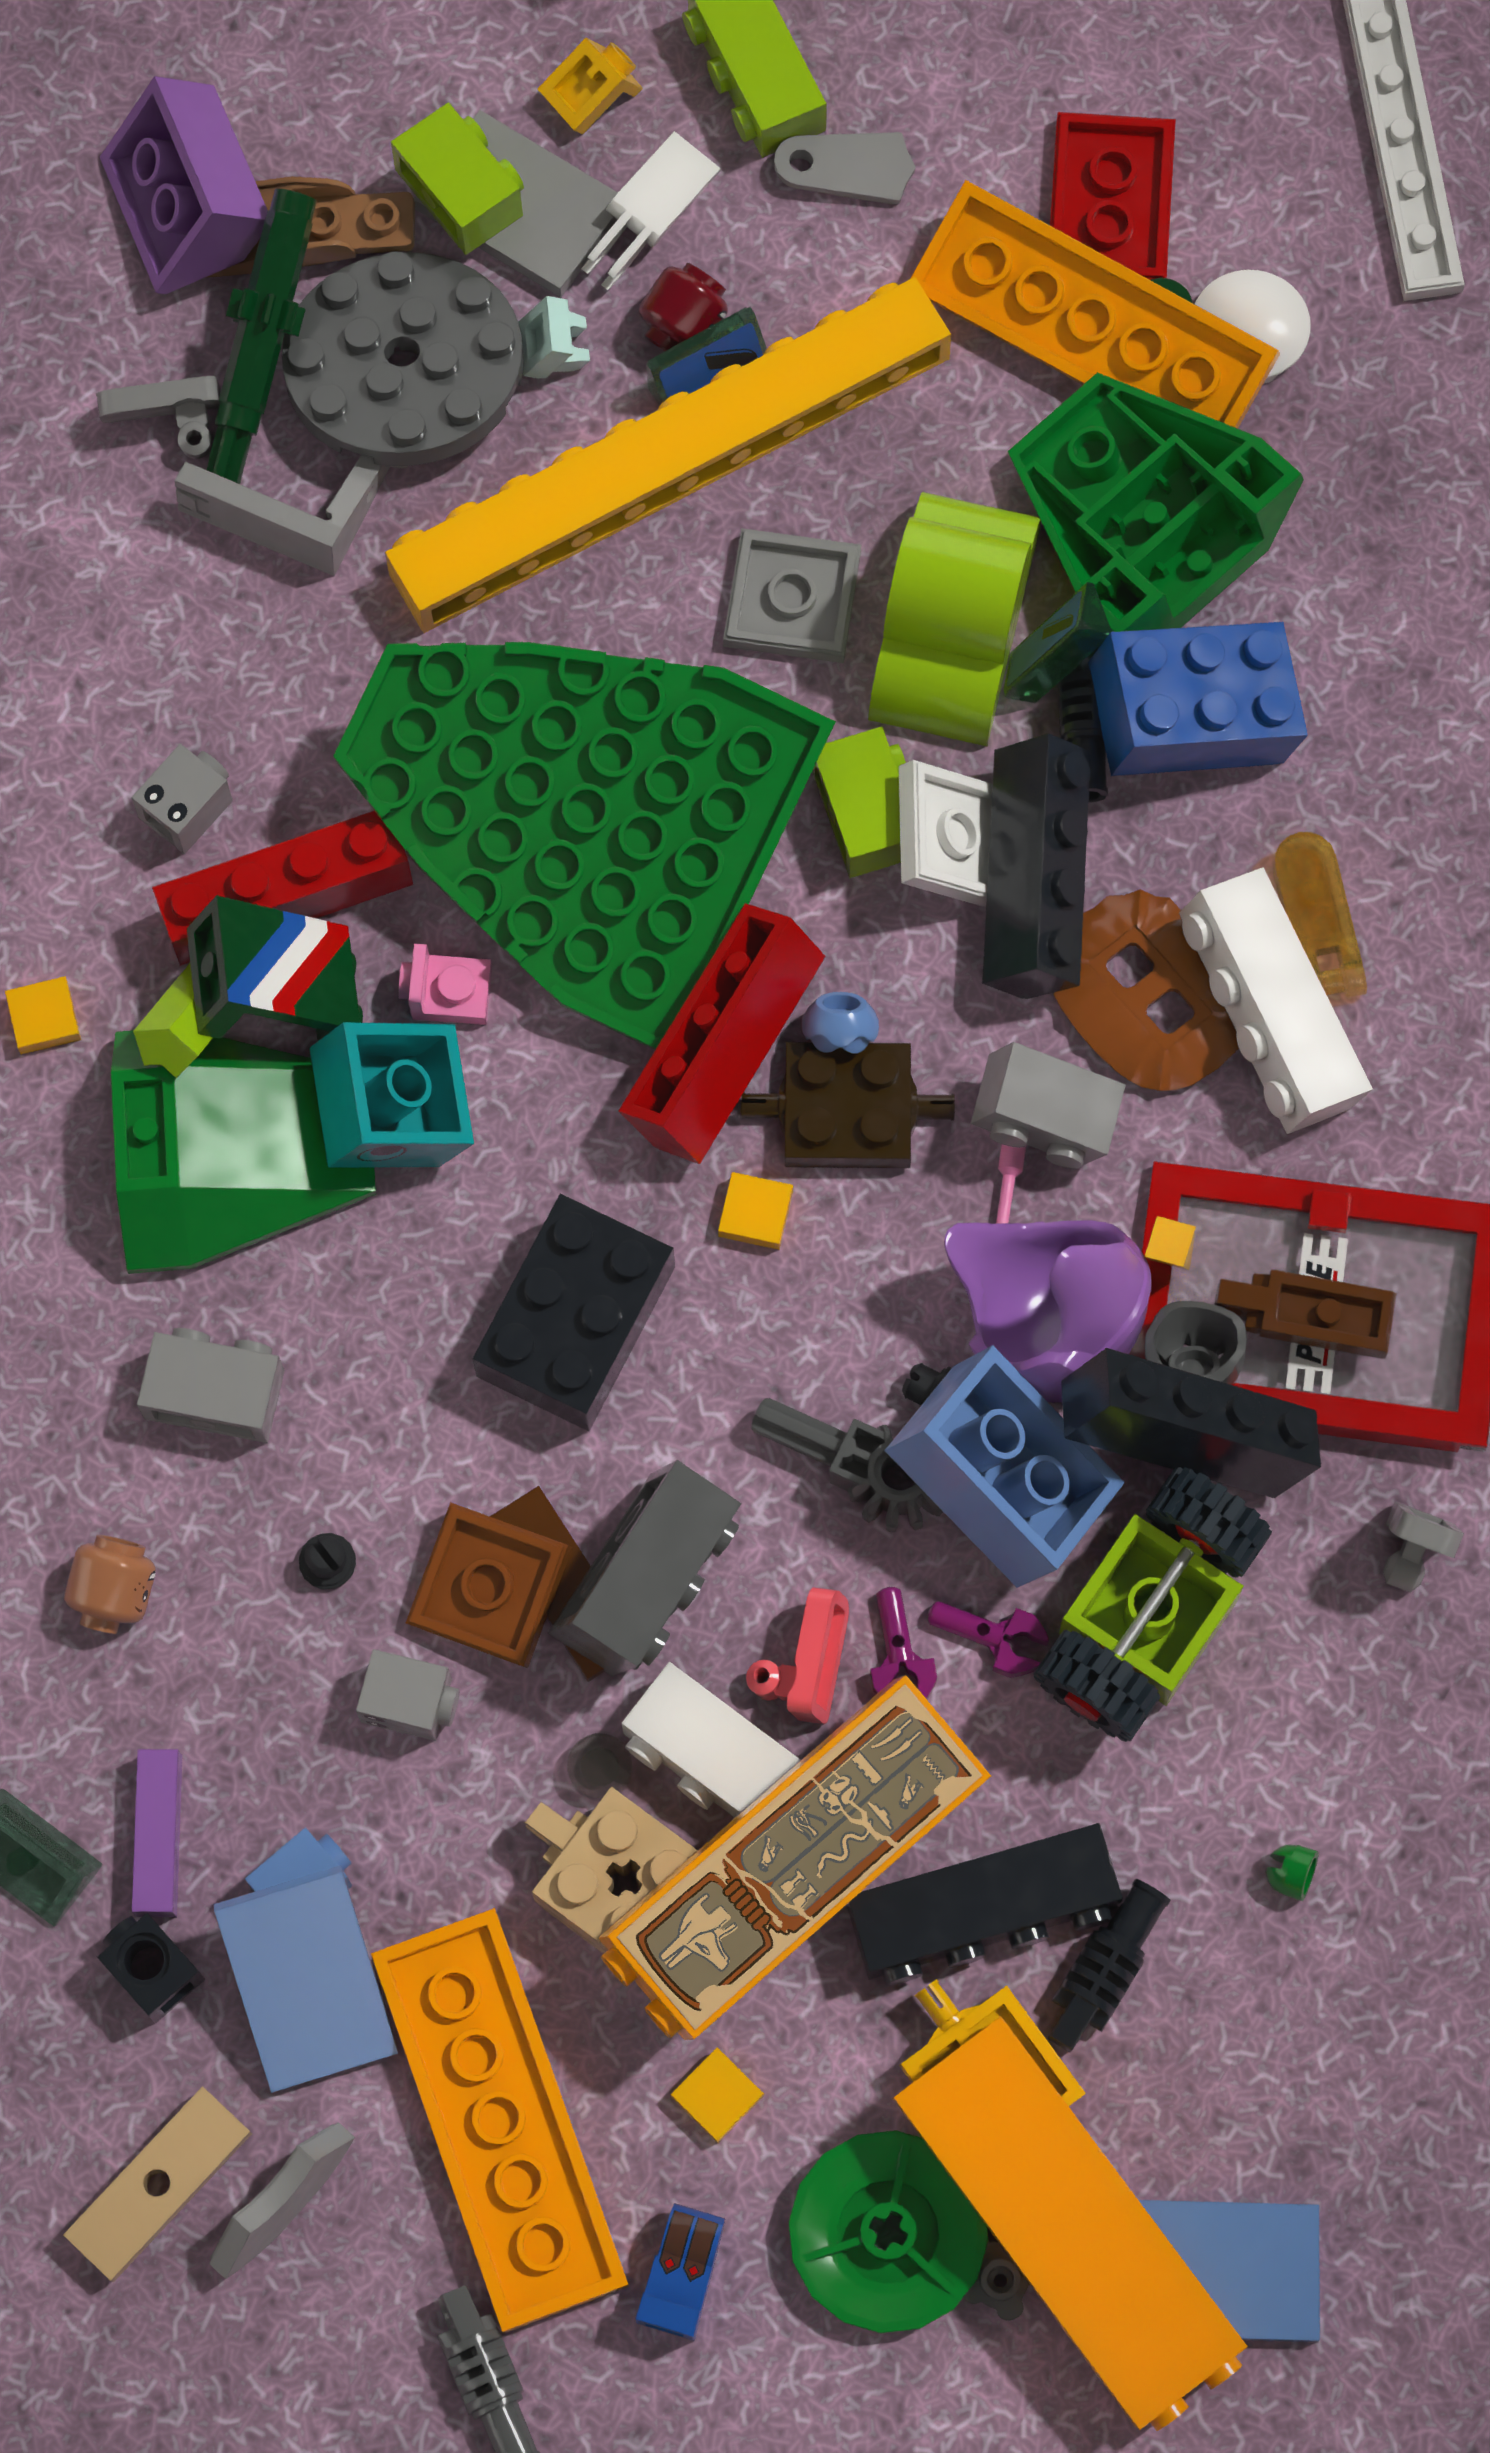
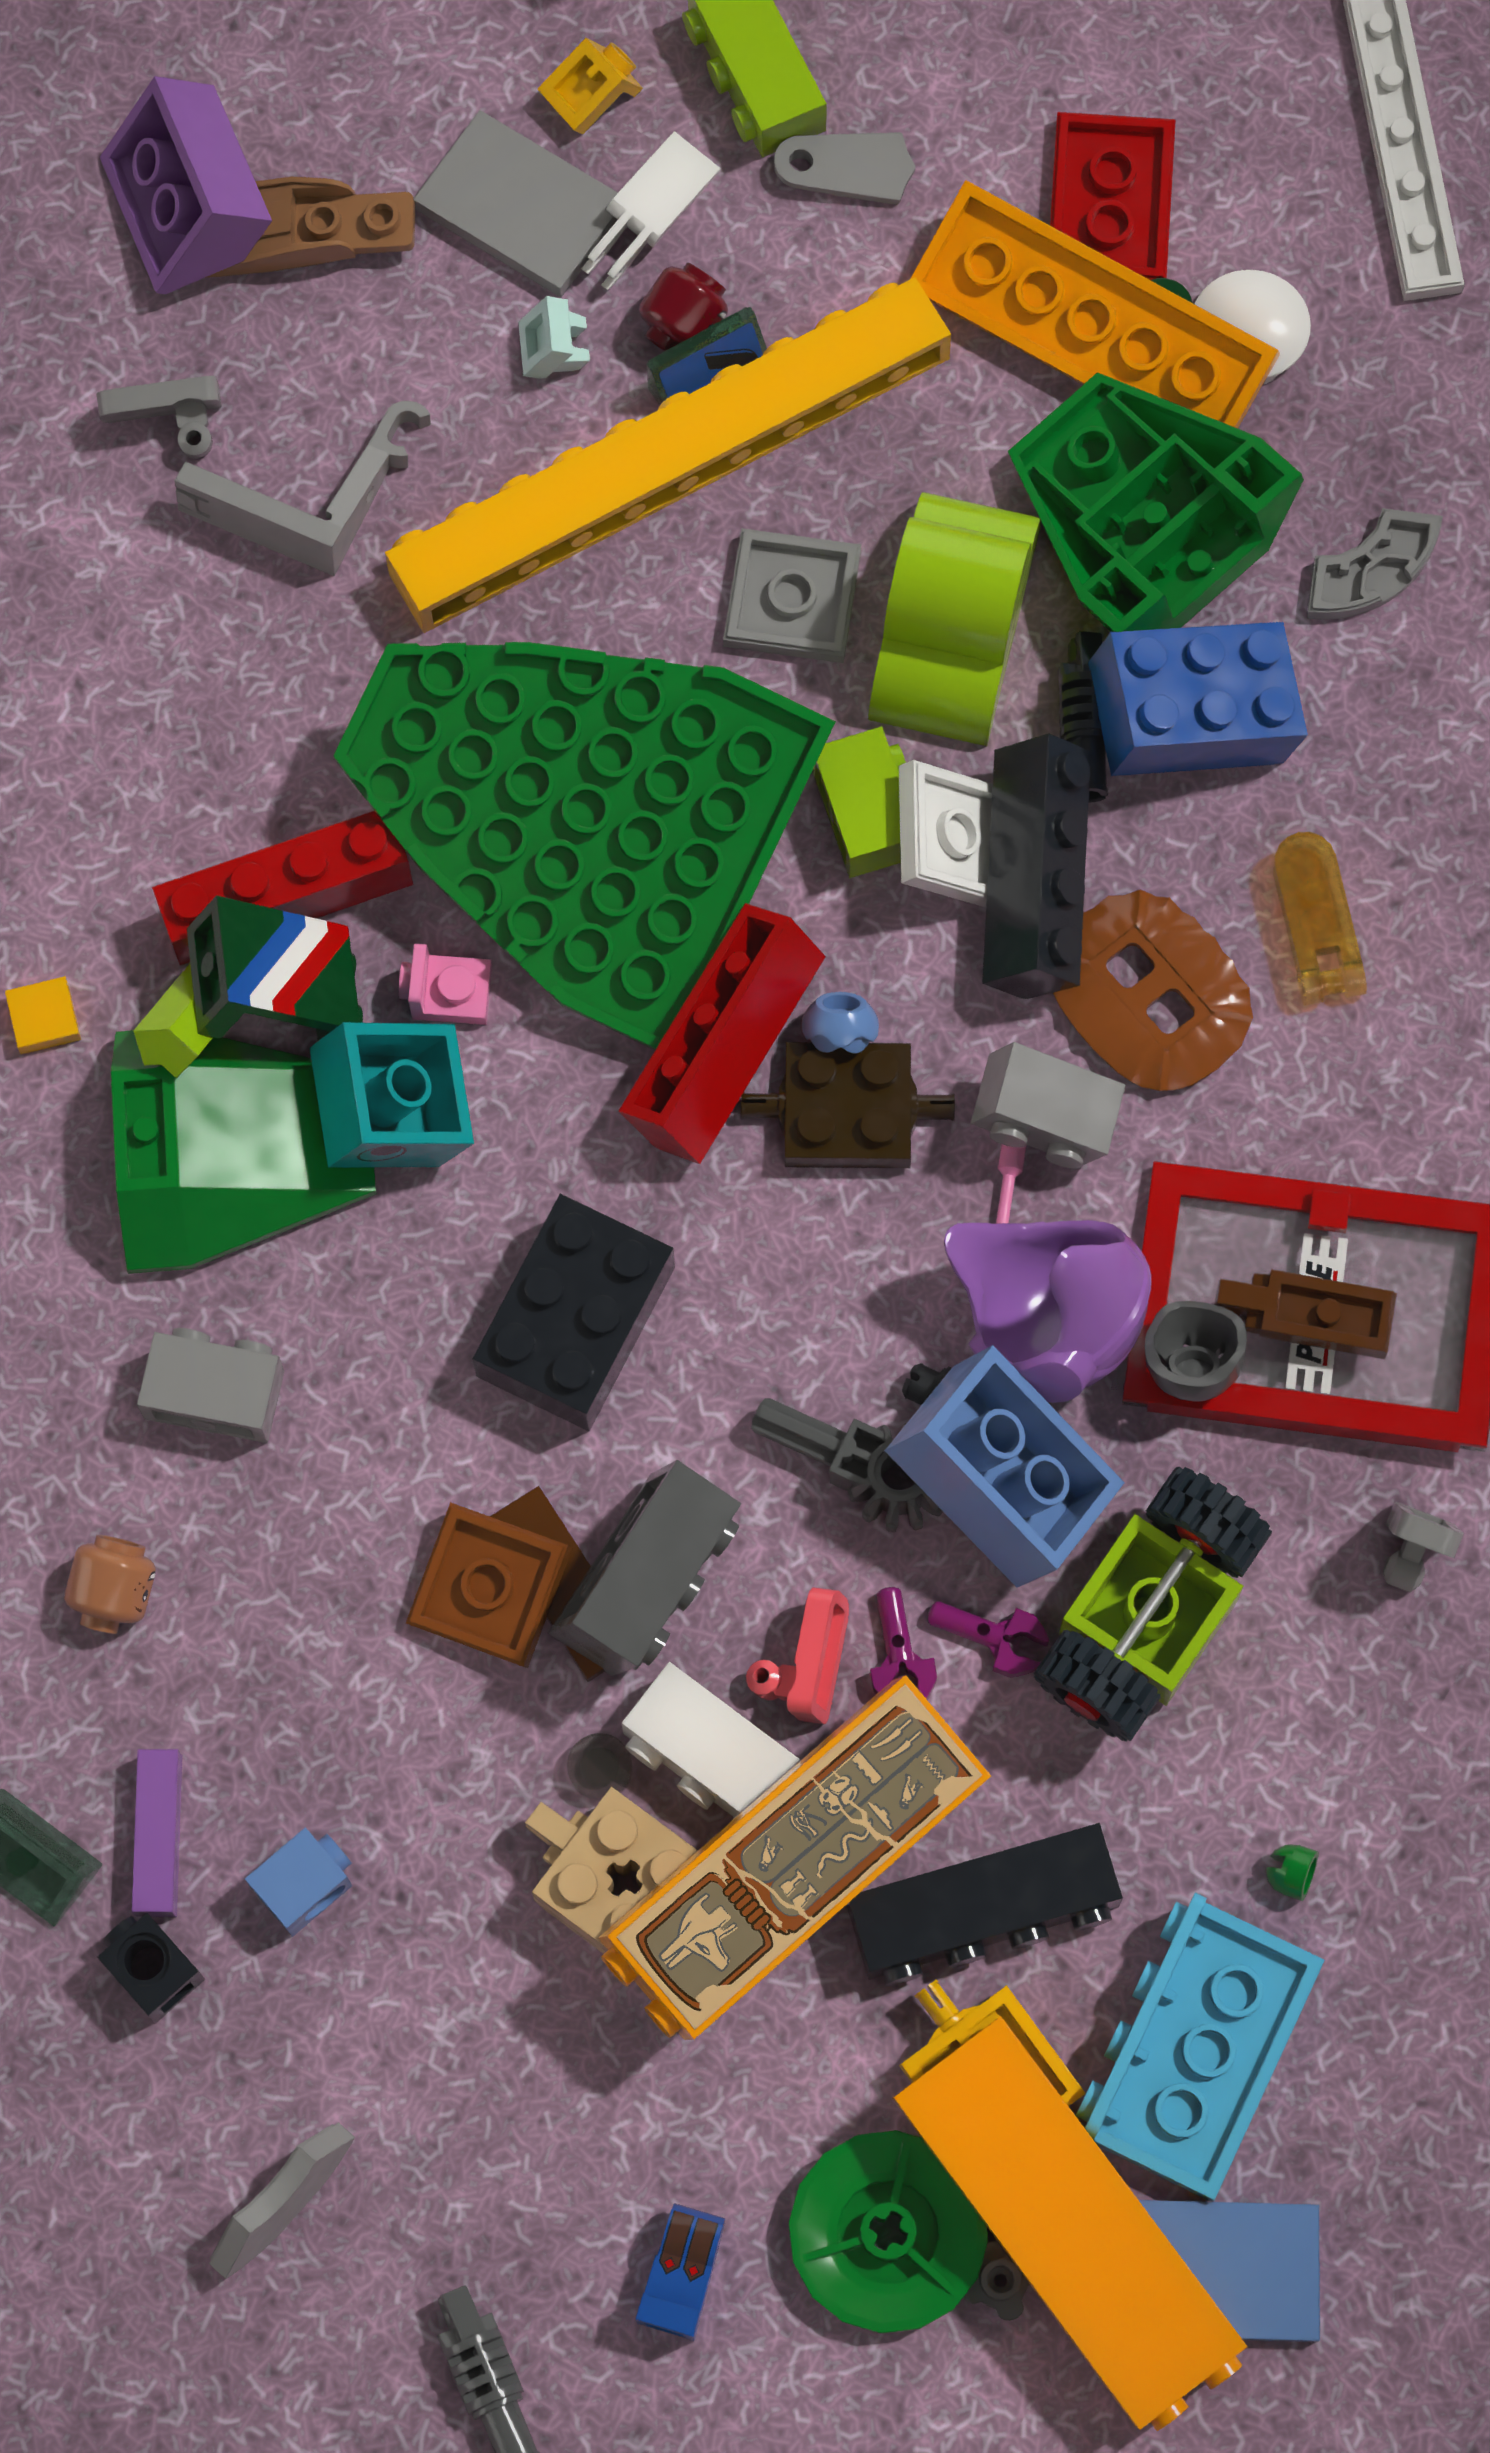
tan tile [63,2086,252,2283] -> none
light grey brick [131,744,233,854] -> none
dark green piece [206,188,317,484] -> none
medium blue tile [214,1865,398,2093] -> none
dark grey plate [282,251,524,466] -> none
black piece [299,1533,356,1590] -> none
light grey brick [356,1649,460,1741] -> none
light orange plate [371,1908,629,2334] -> none
lime brick [391,102,524,255] -> none
yellow tile [670,2047,764,2143] -> none
yellow tile [718,1172,793,1250] -> none
clear green slope [1004,582,1112,703] -> none
black hinge [1048,1879,1171,2052] -> none
black brick [1061,1348,1321,1498] -> none
yellow piece [1144,1216,1196,1270] -> none
white brick [1179,867,1373,1134] -> none
none -> medium azure bracket [1076,1892,1325,2202]
none -> light grey tile [1307,508,1443,620]

